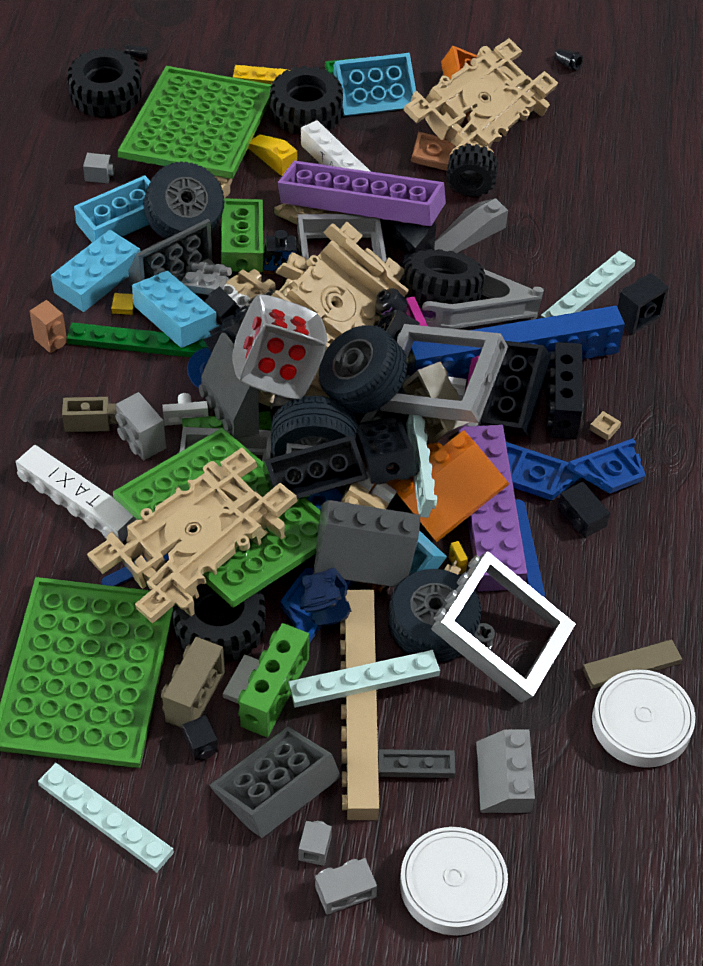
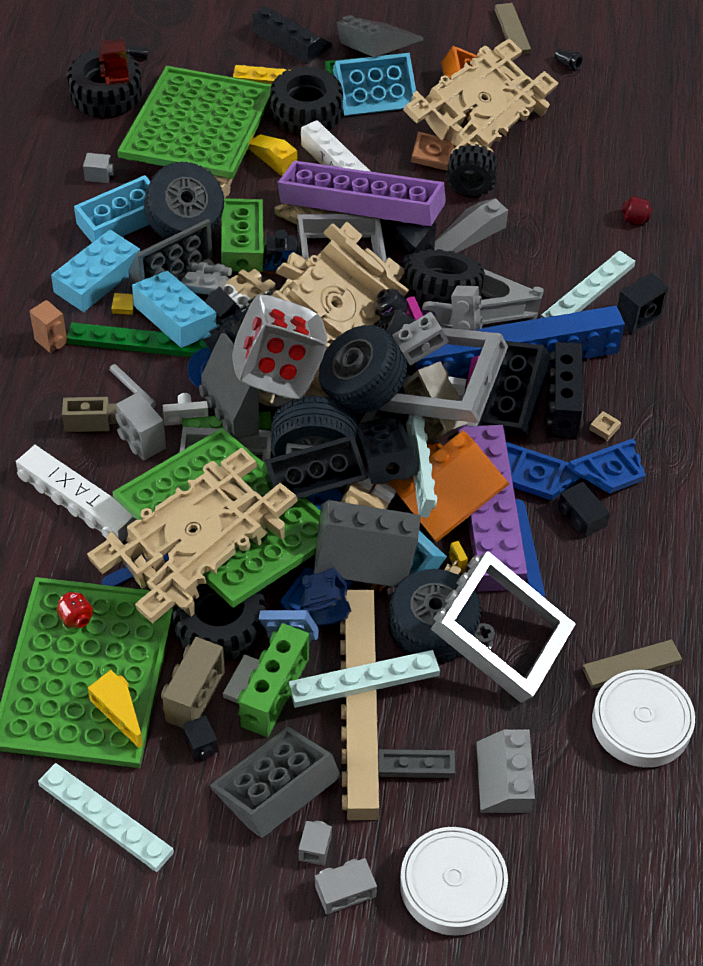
none -> red head [57,592,93,628]
none -> yellow slope [88,670,143,748]
none -> clear red brick [98,39,129,84]
none -> light grey bar [109,364,157,408]
none -> black slope [253,6,332,64]
none -> medium blue plate [259,610,318,640]
none -> dark grey slope [336,15,423,57]
none -> light grey brick [392,312,449,366]
none -> light grey brick [451,286,483,331]
none -> dark tan tile [495,3,531,55]
none -> dark red head [621,196,652,225]

